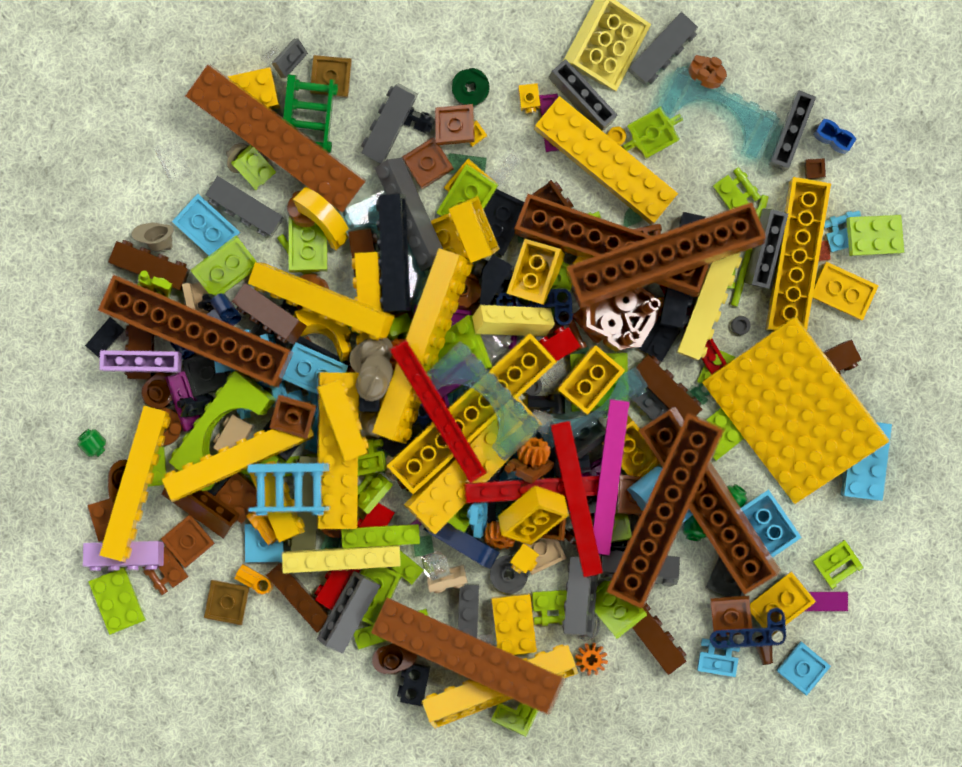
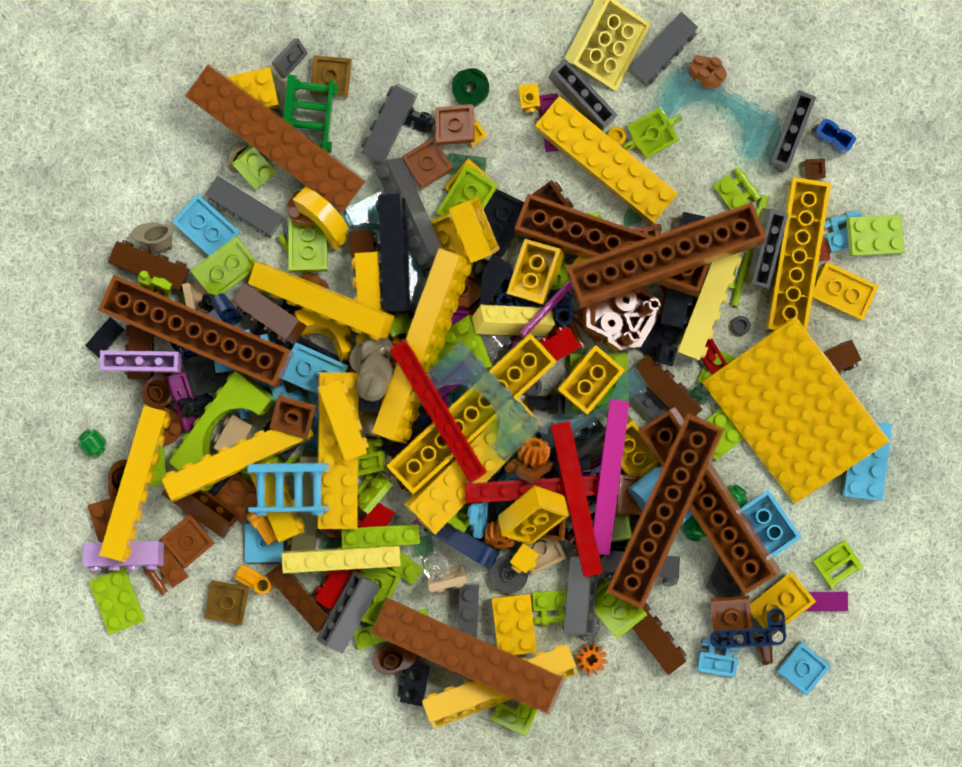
none -> magenta bar [519,280,572,338]
none -> black plate [653,343,678,367]

